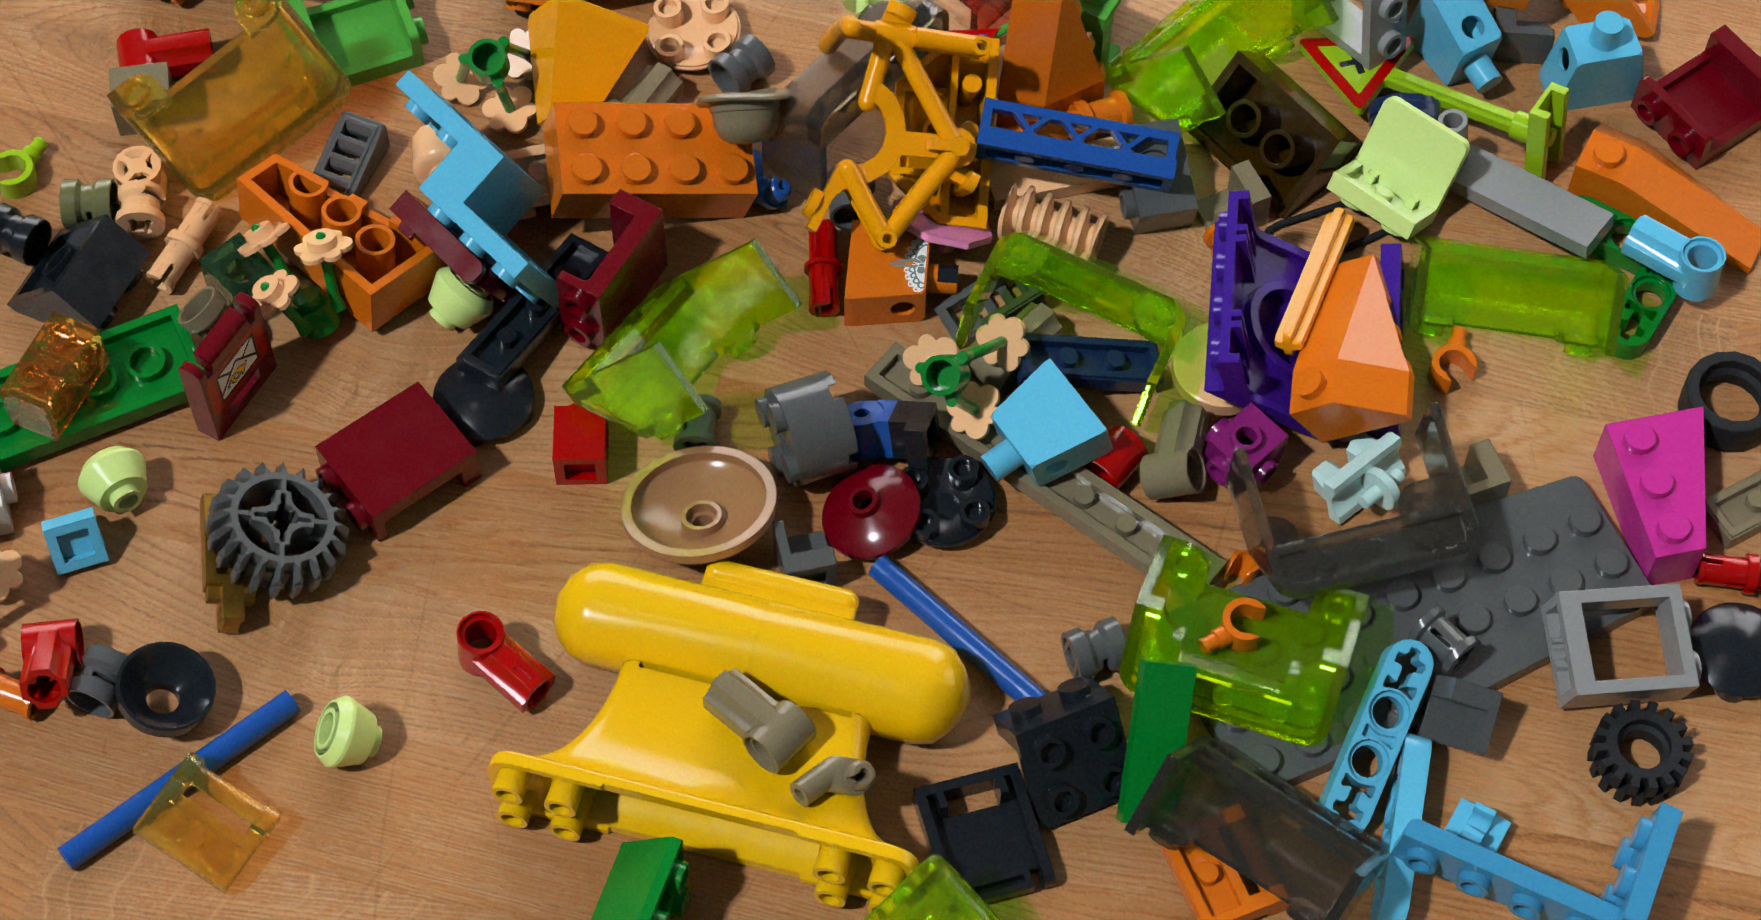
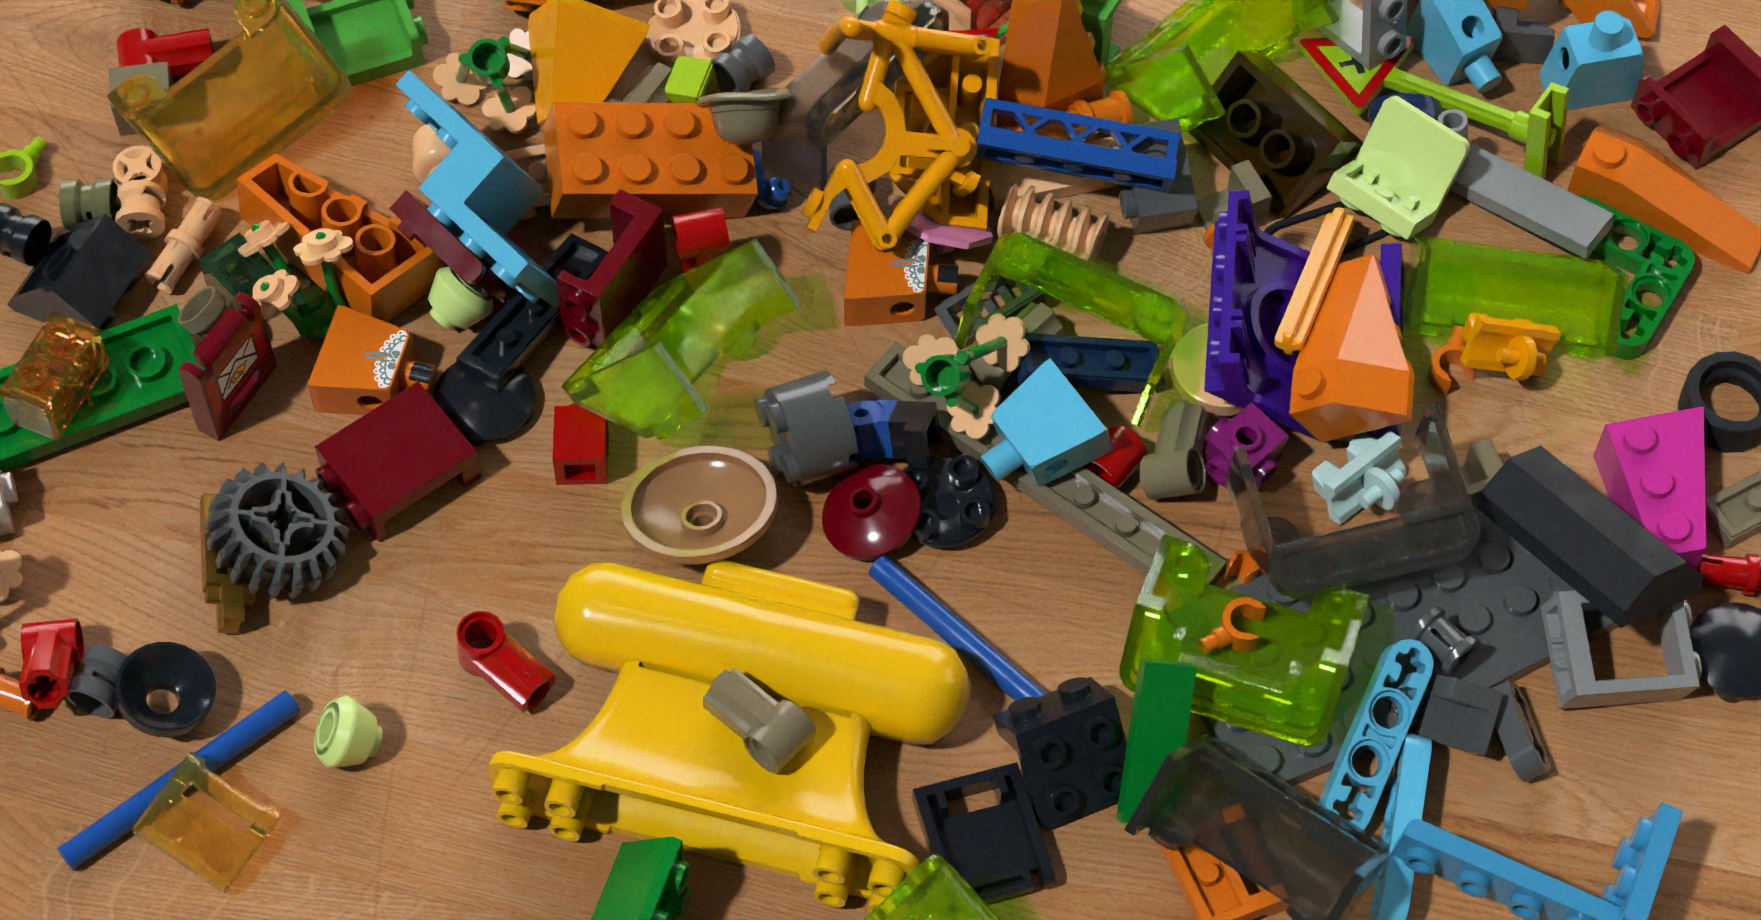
medium azure tile [41,507,109,575] -> none
yellowish green cone [78,446,148,513] -> none
dark grey slope [313,111,390,197] -> none
dark grey bush [673,393,722,451] -> none
dark grey panel [772,520,837,586] -> none
dark tan arm [790,756,876,807] -> none
red axle [804,219,843,317] -> none
dark grey wheel [1061,616,1130,678] -> none
medium azure tile [1444,798,1511,853] -> none
black tyre [1587,700,1693,807] -> none
medium azure piece [1621,215,1726,302] -> none
none -> orange torso [307,305,438,415]
none -> lime slope [664,56,720,103]
none -> red piece [672,207,730,294]
none -> light orange hips [1460,313,1562,380]
none -> black piece [1477,445,1704,628]
none -> dark grey beam [1490,679,1550,782]

